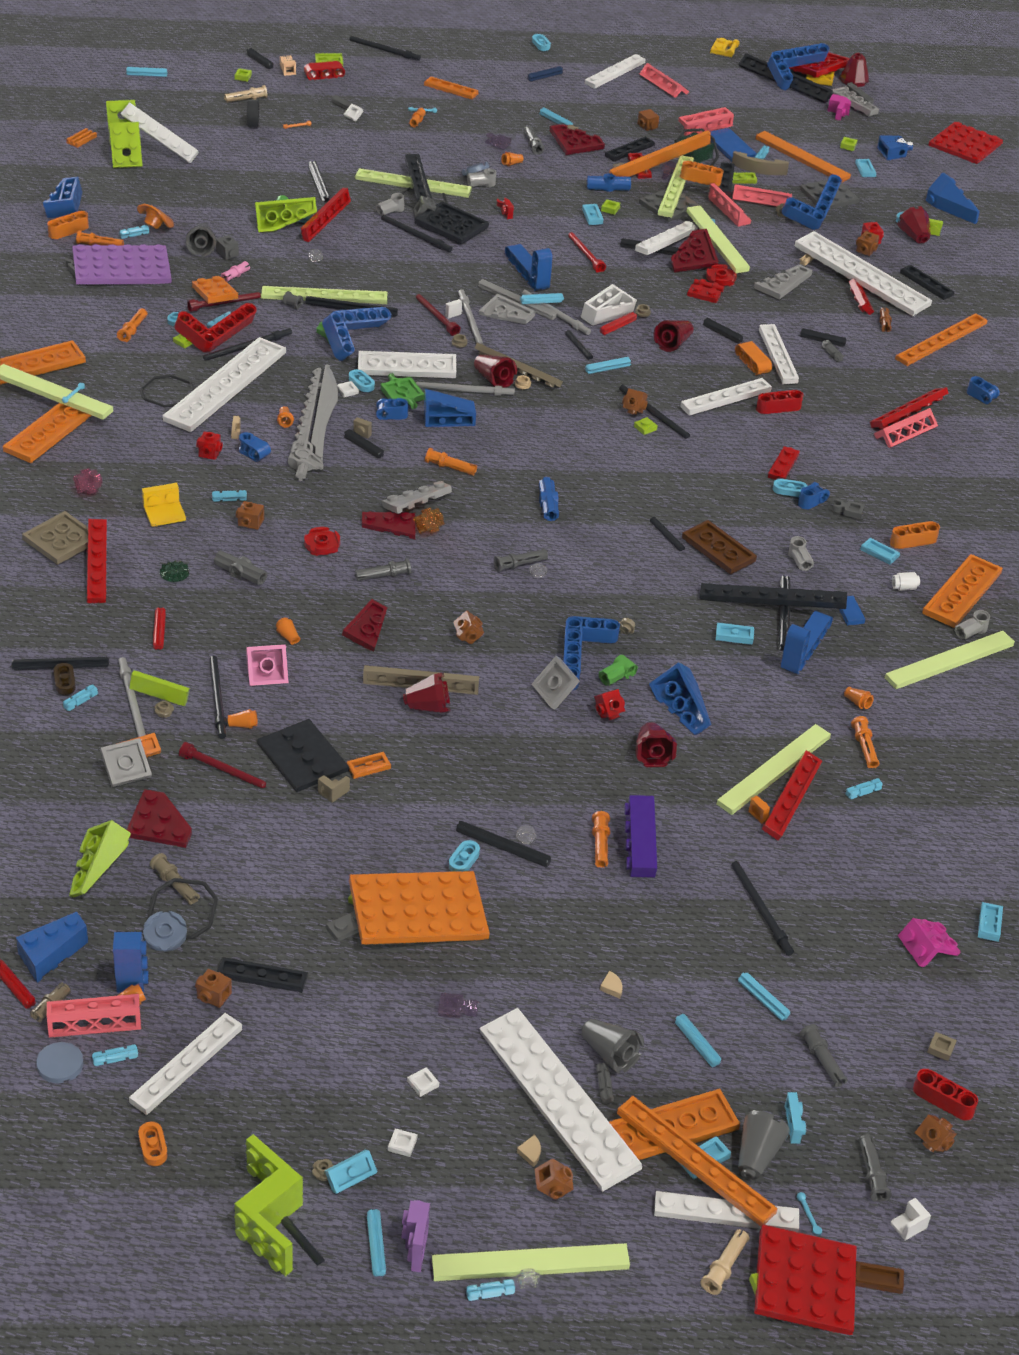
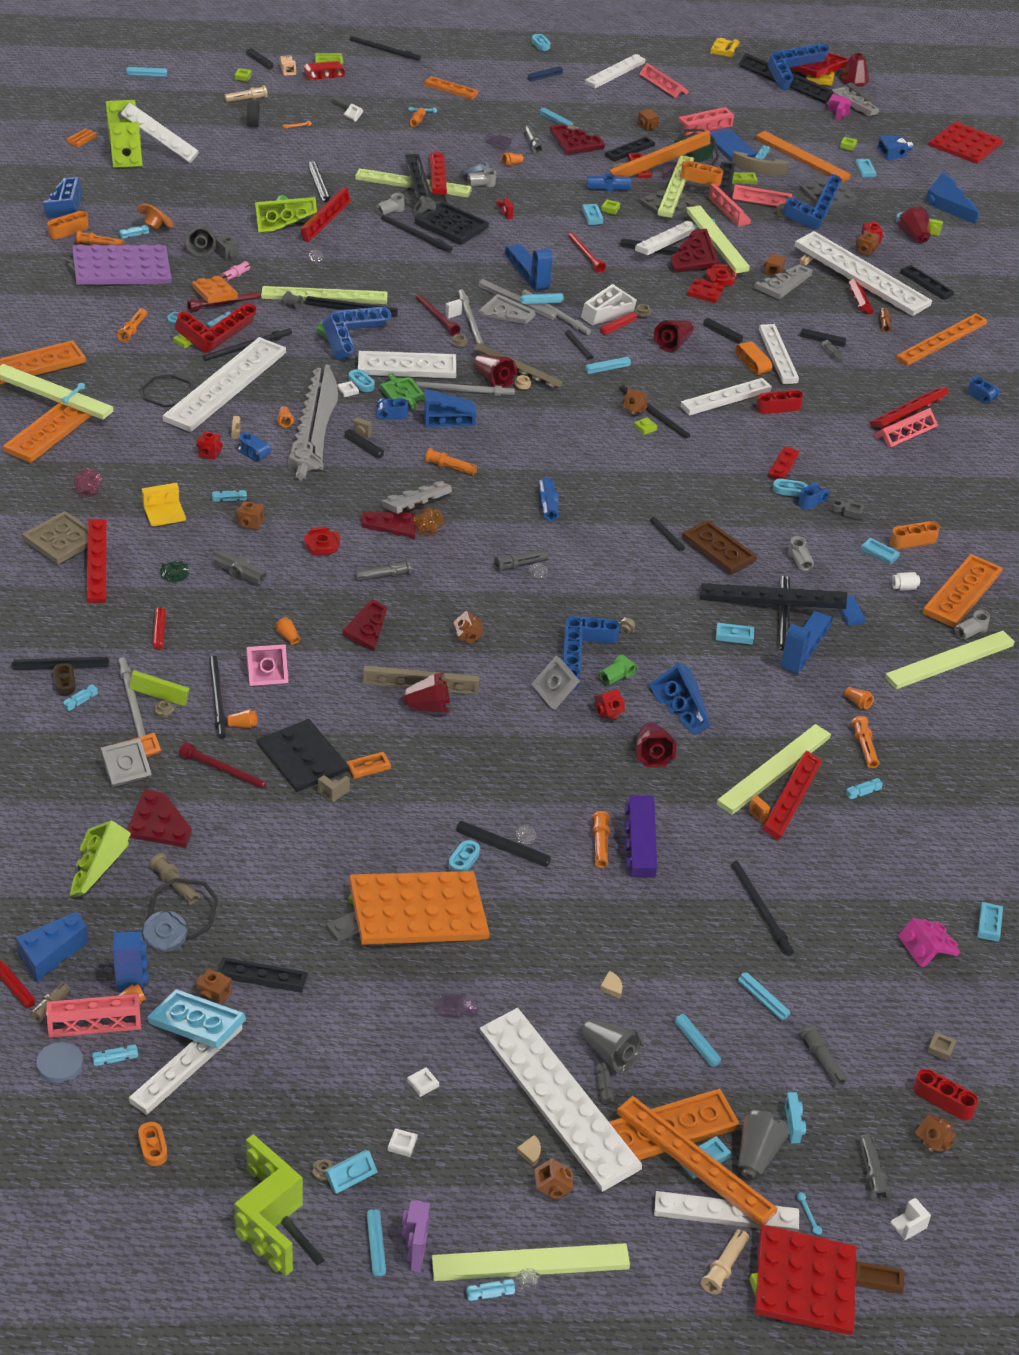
none -> medium azure plate [147,989,246,1049]
none -> red plate [430,152,447,195]
none -> dark orange brick [764,254,786,277]

